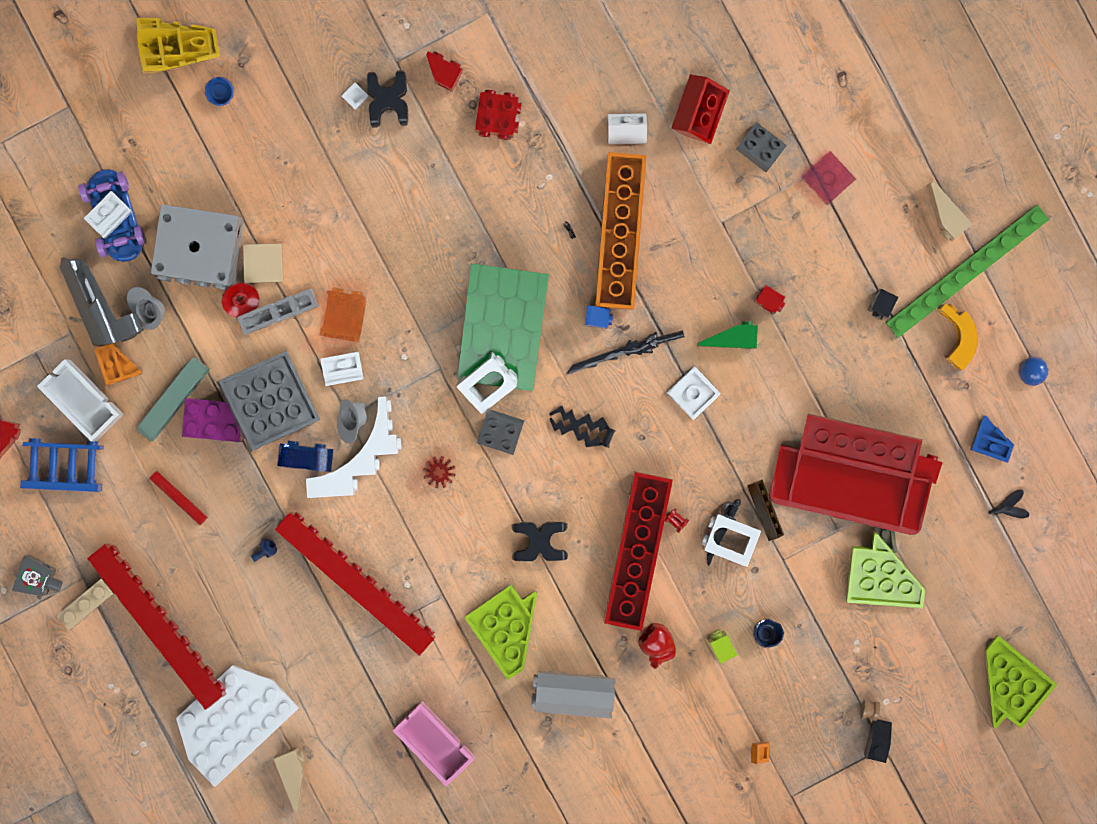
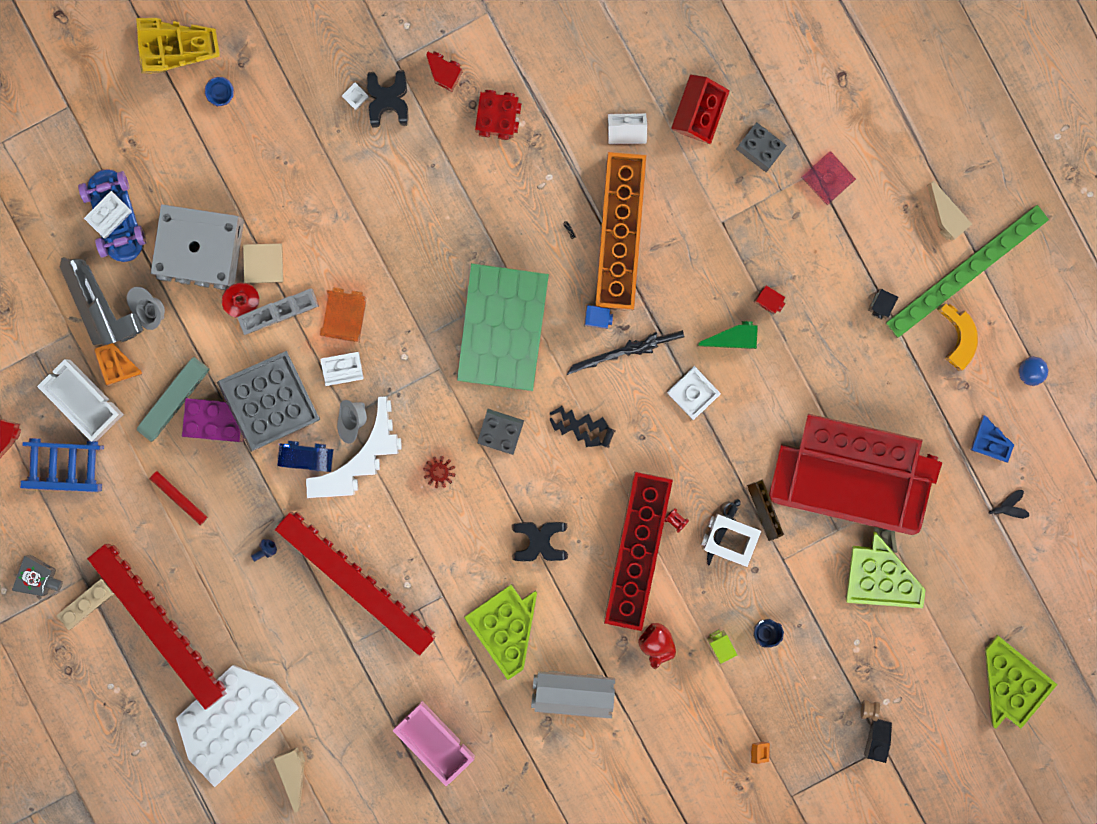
white panel [456,352,518,414] -> none

